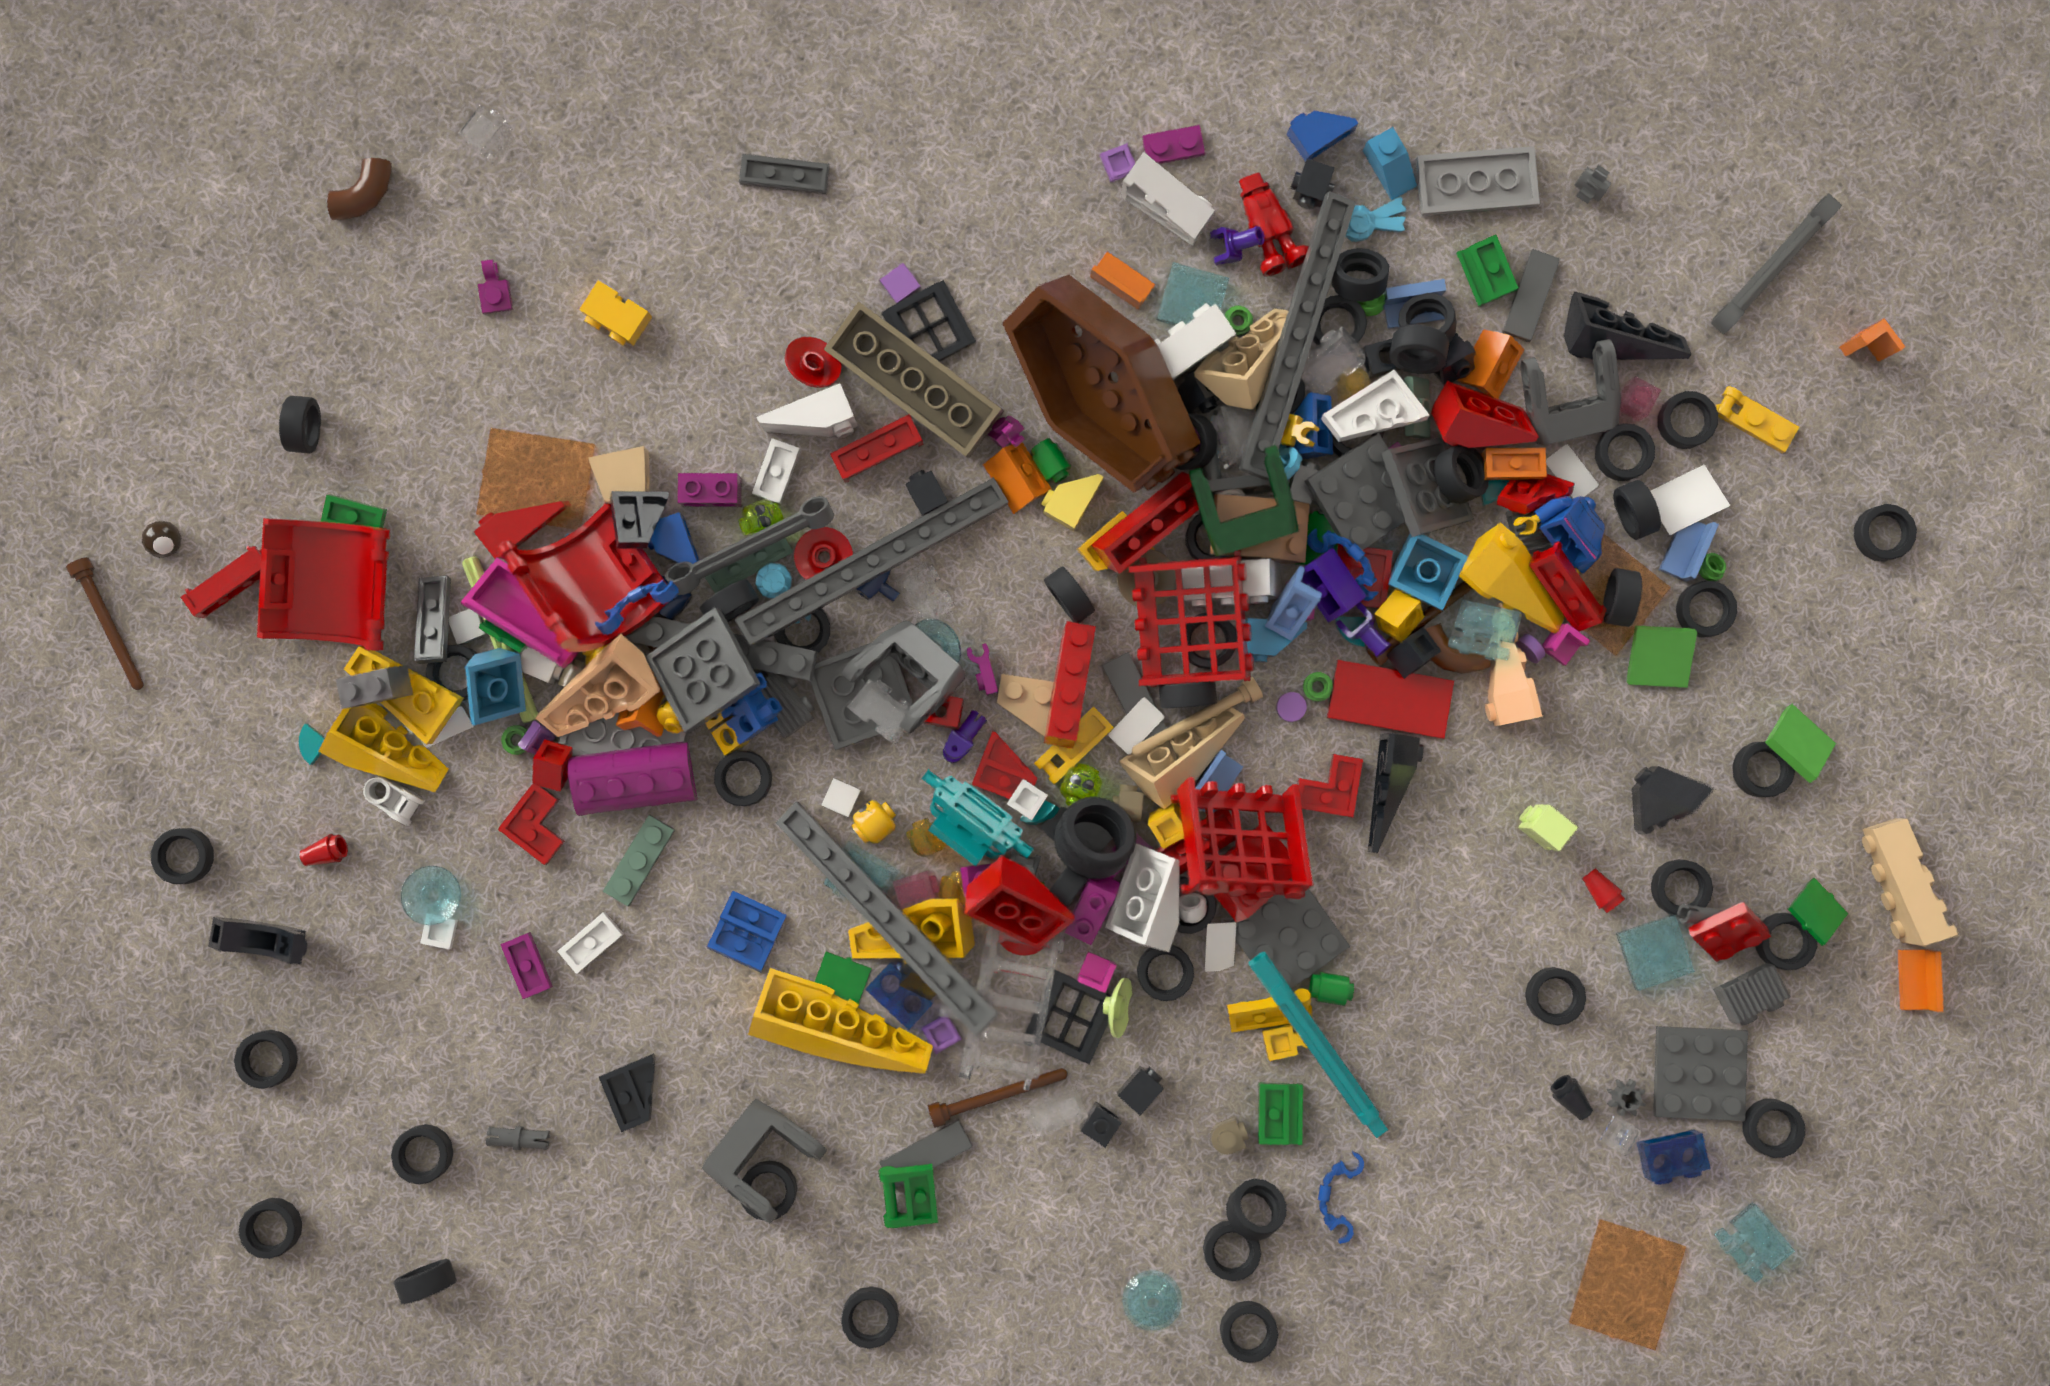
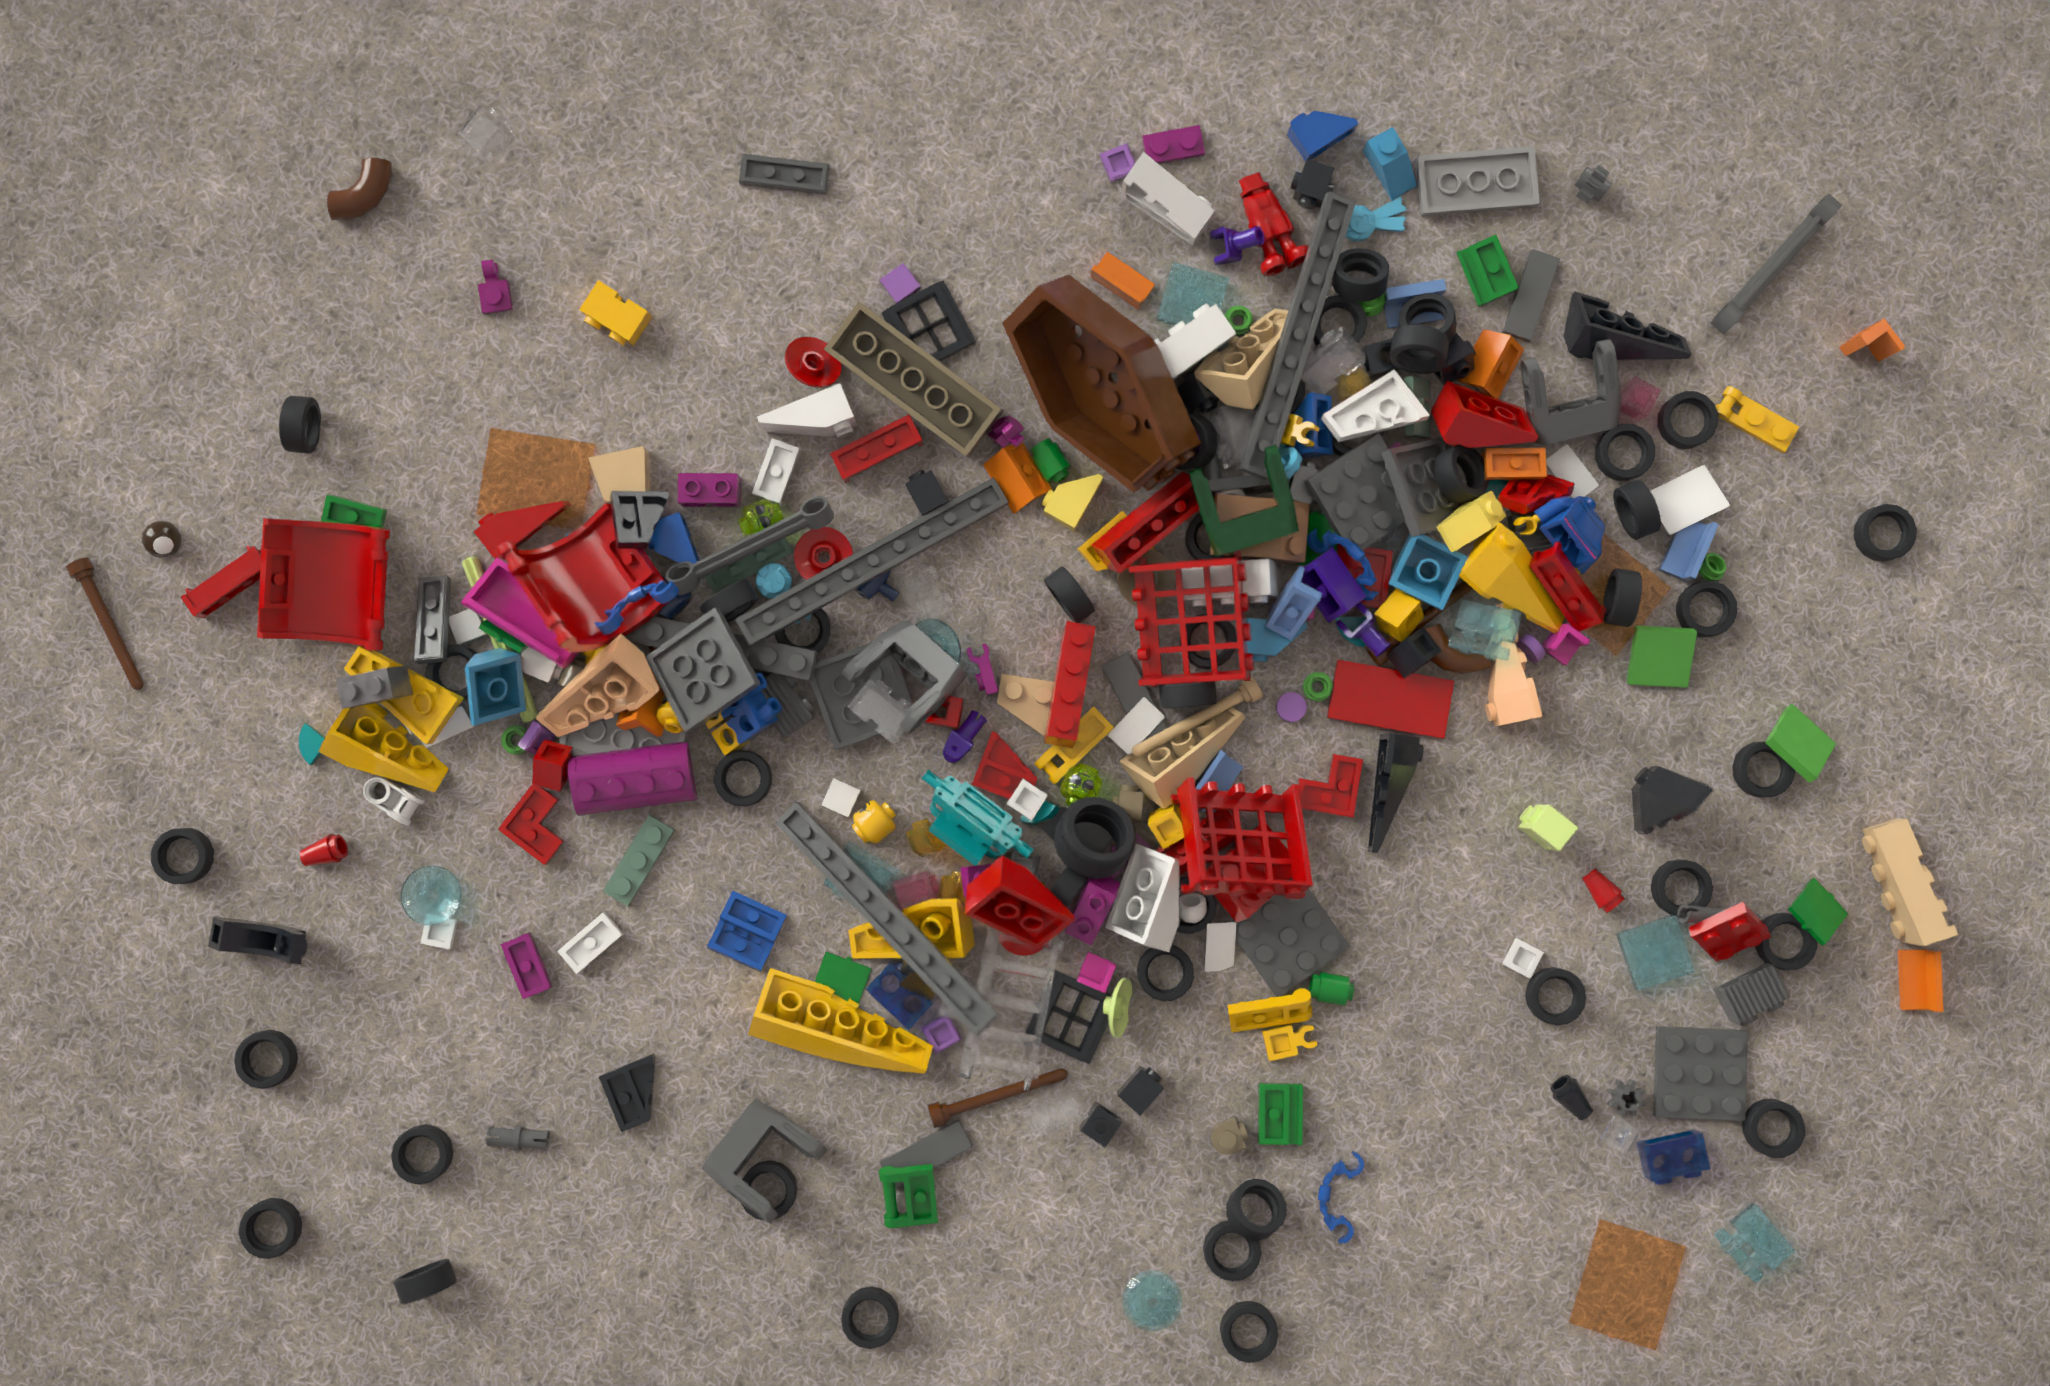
teal piece [1248,952,1388,1139] -> none
none -> light yellow slope [1436,491,1506,552]
none -> white tile [1502,938,1544,979]

